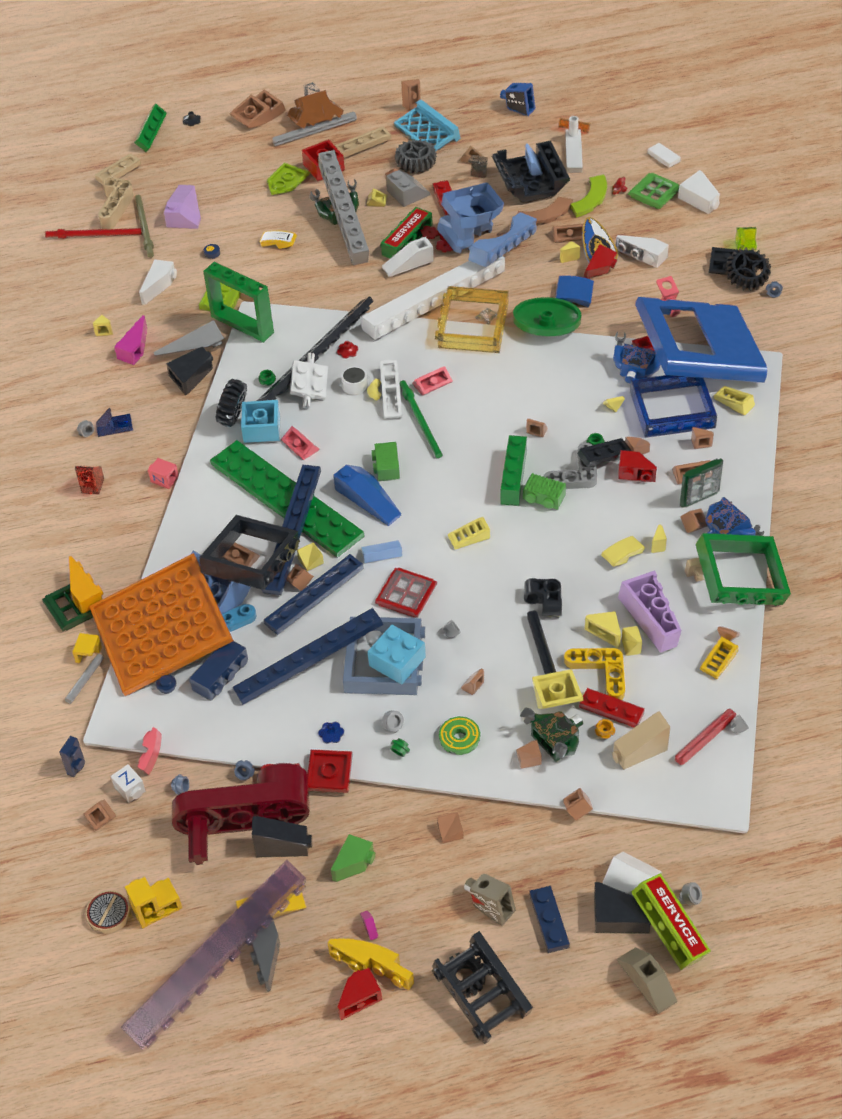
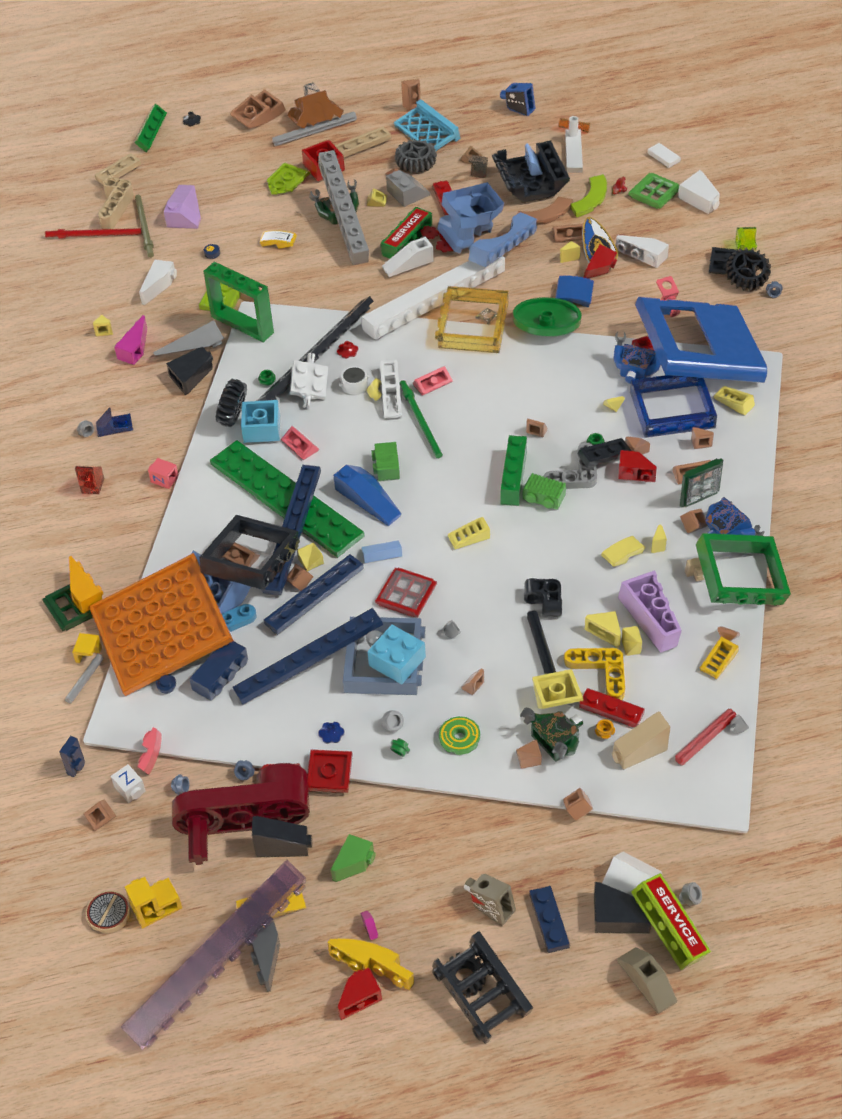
nougat slope [437,812,464,843] -> none

